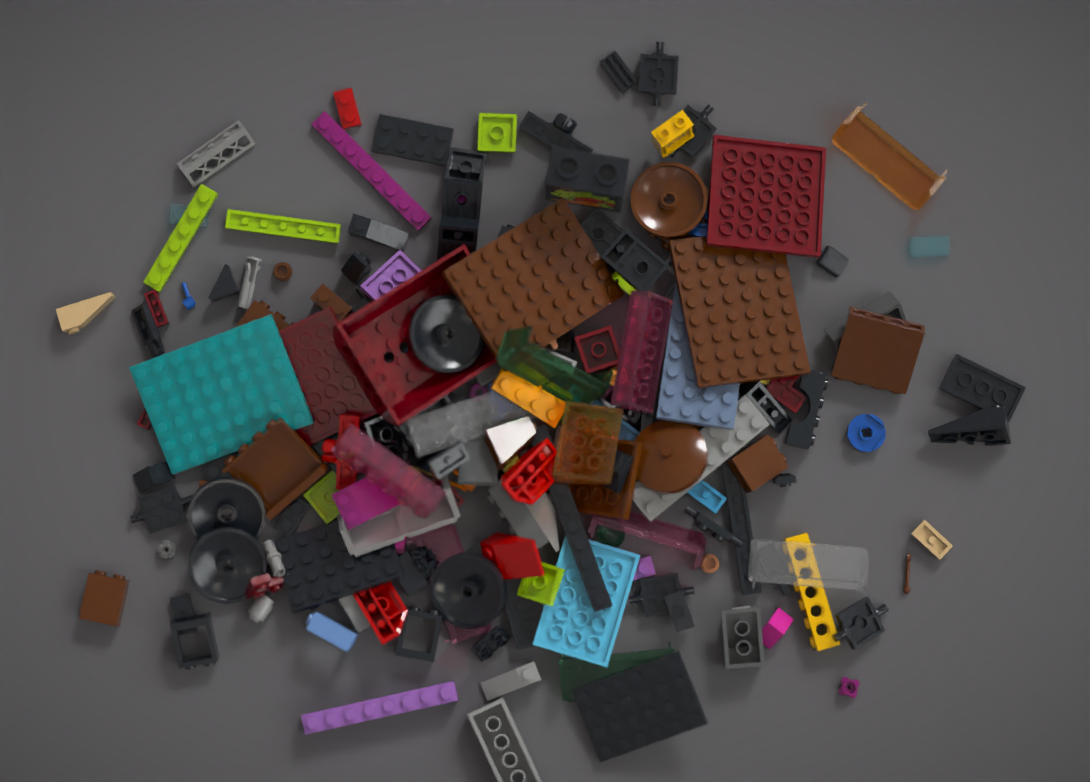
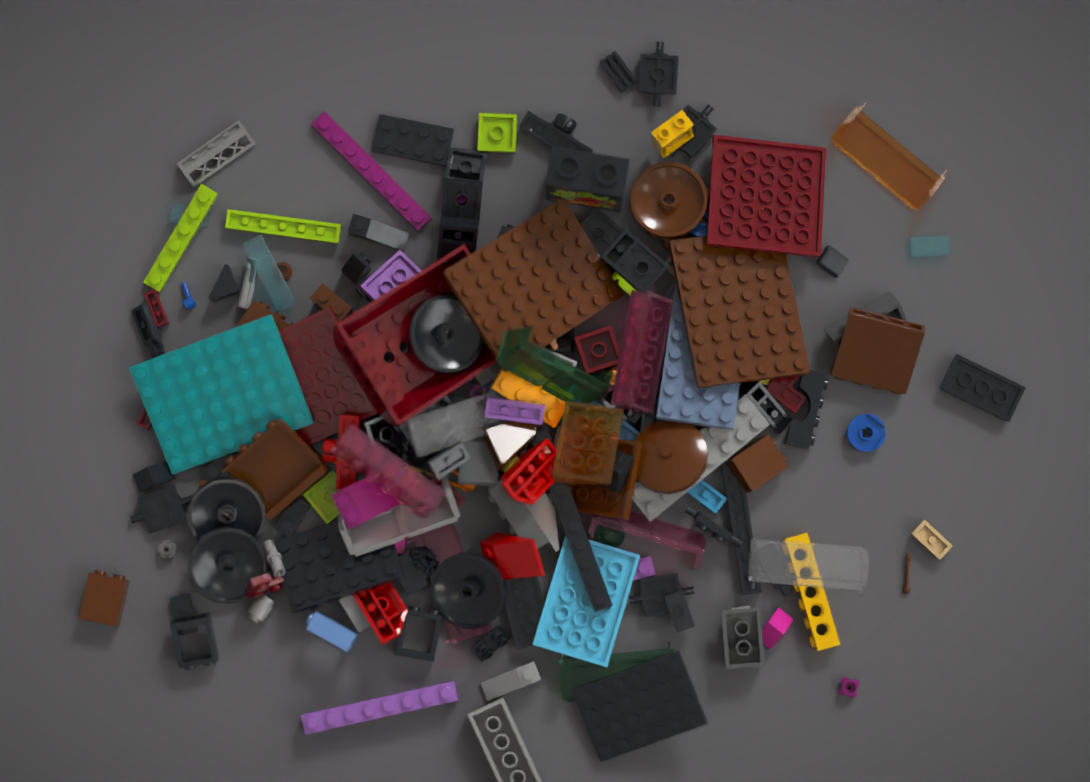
tan slope [56,292,115,335] -> none
red plate [333,87,362,130] -> none
lime plate [517,562,565,607] -> none
nougat plate [700,554,719,573] -> none
black plate [773,473,797,487] -> none
black plate [832,597,889,649] -> none
black wedge [928,405,1011,446] -> none
none -> clear light blue plate [243,235,296,312]
none -> medium lavender plate [484,397,545,425]

